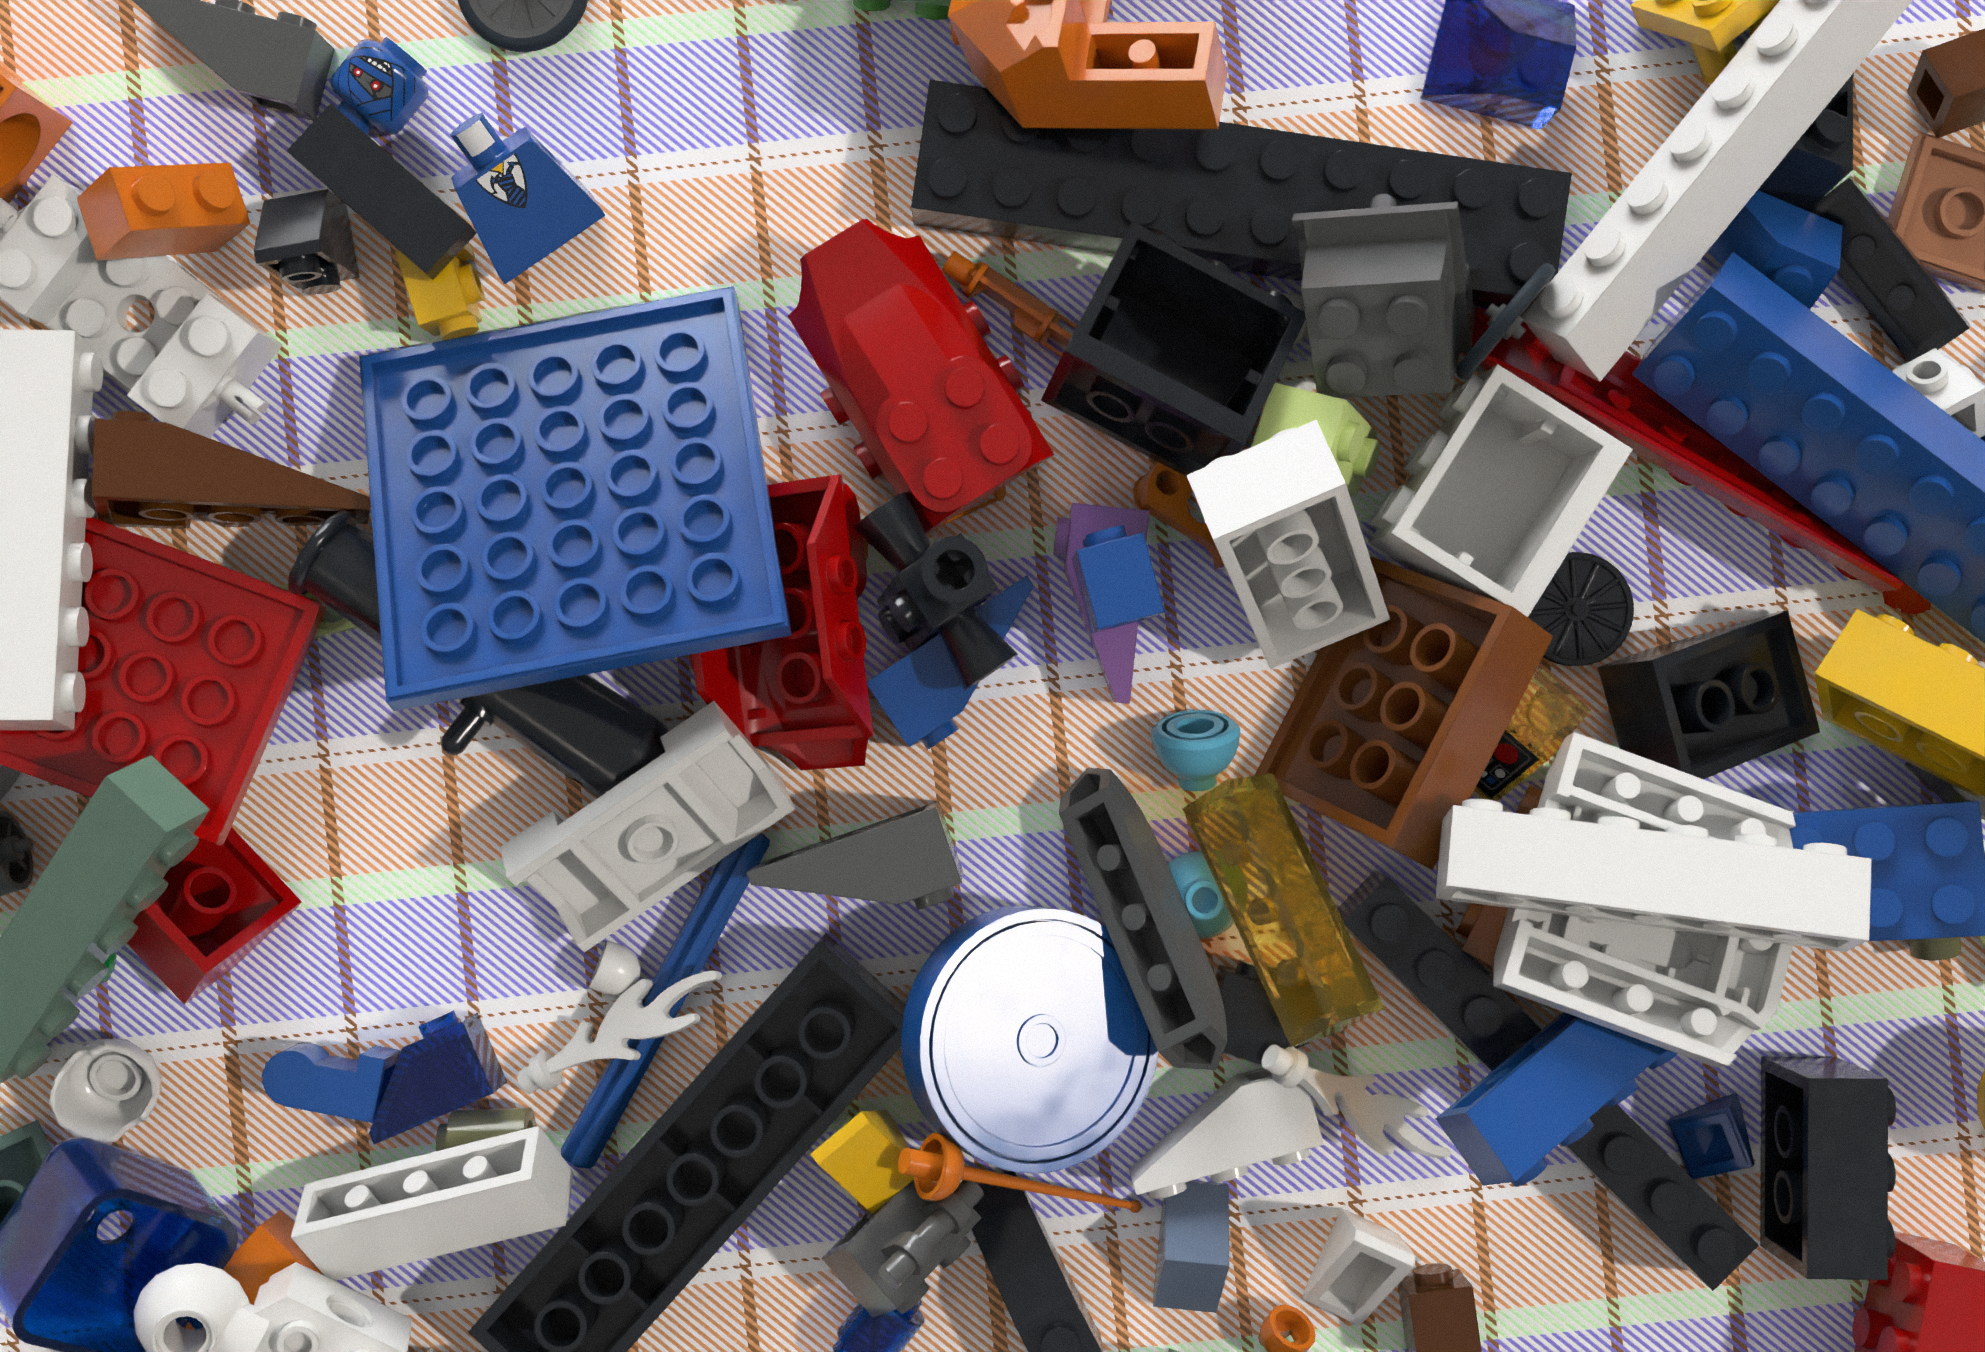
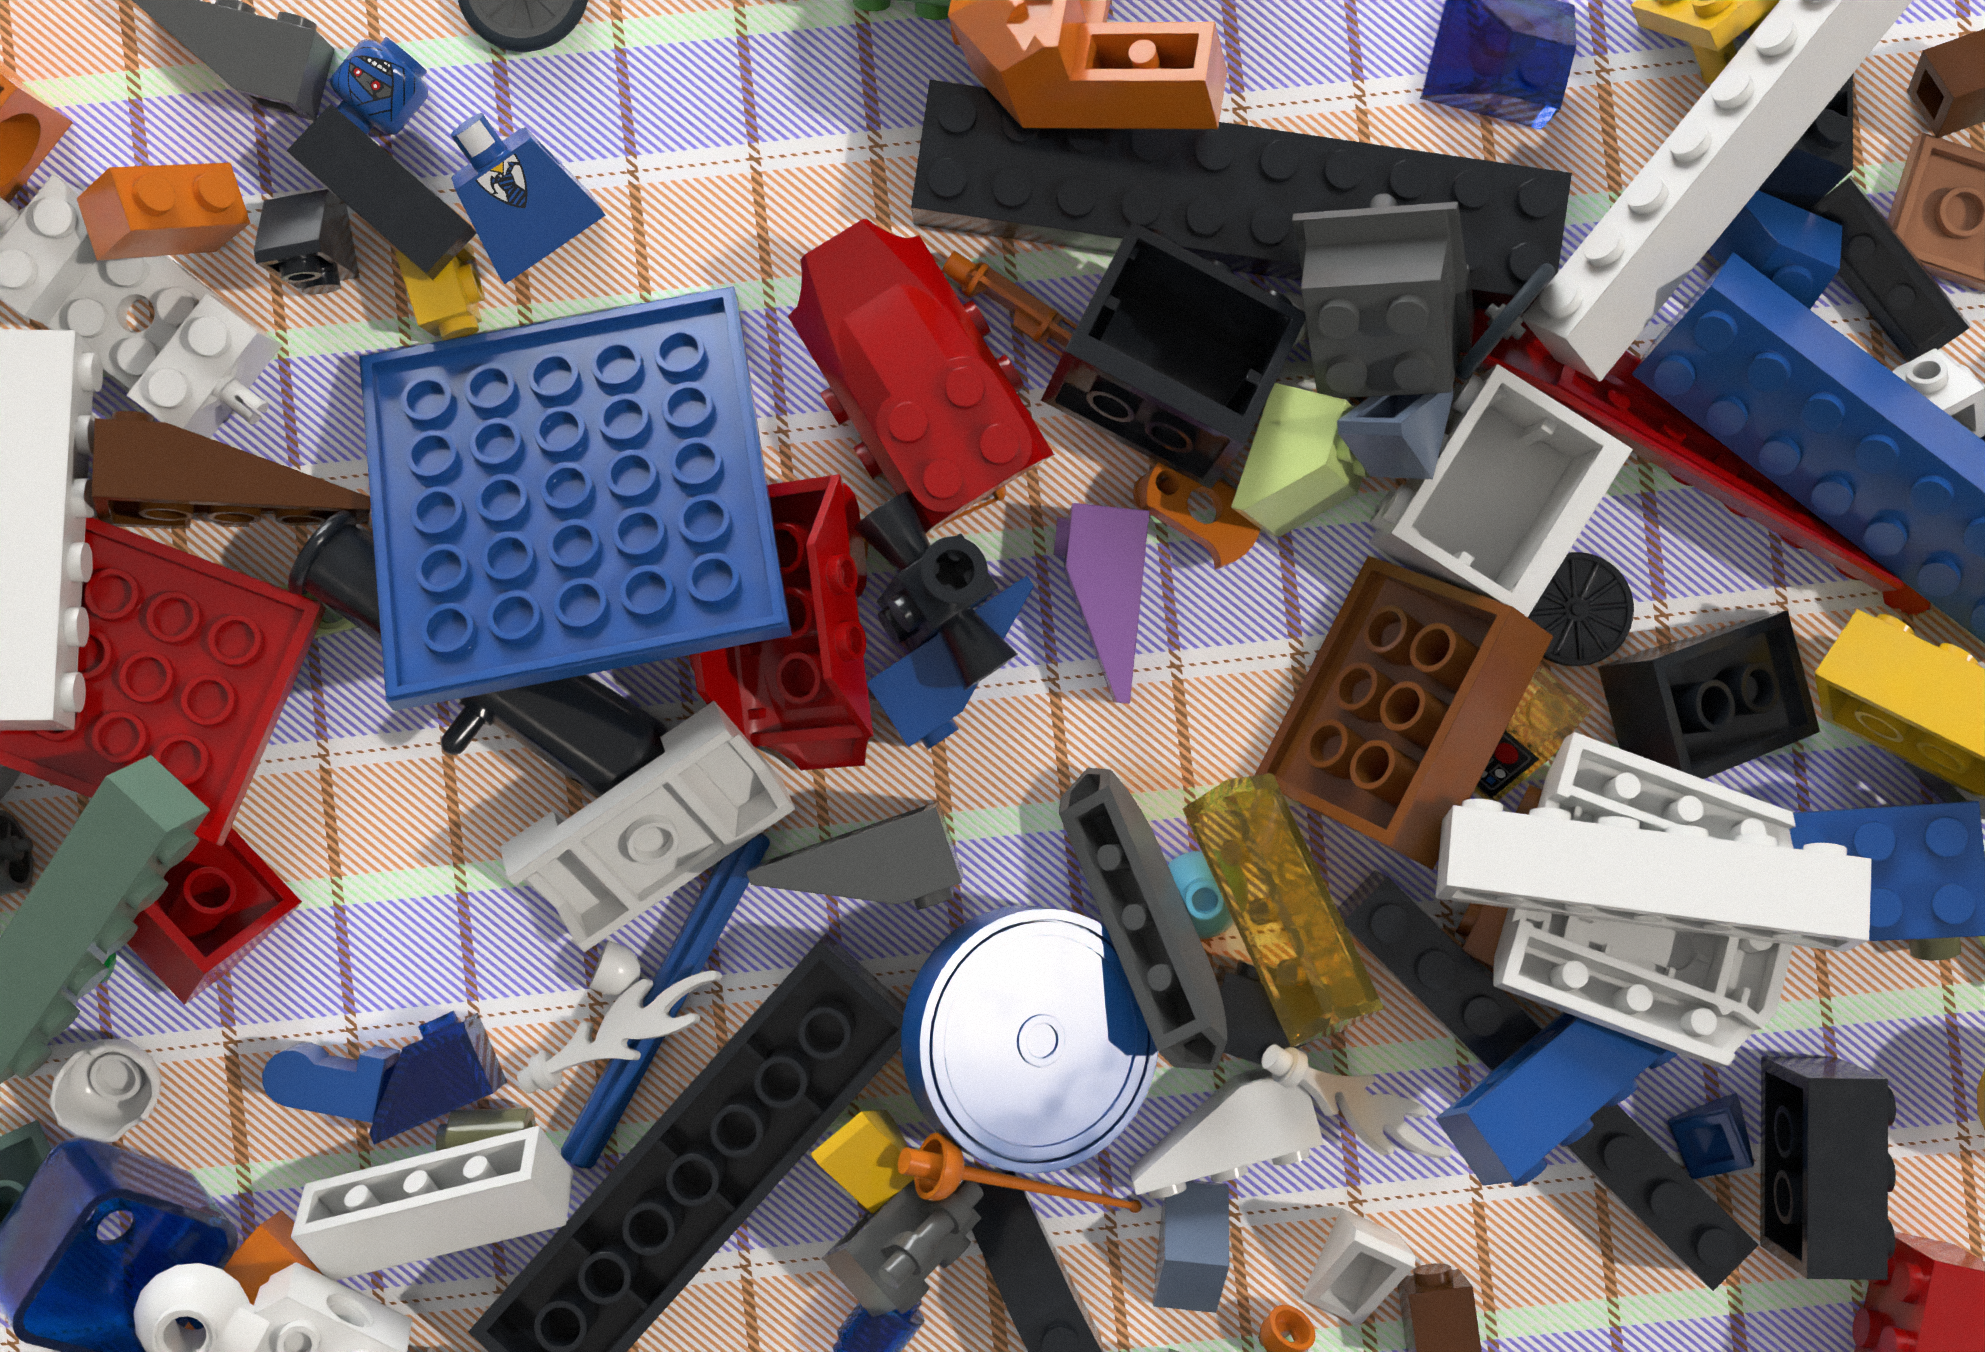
blue brick [1072,525,1165,634] -> none
medium azure brick [1151,710,1240,792] -> none
white brick [1187,420,1390,669] -> none
none -> sand blue slope [1337,388,1453,480]

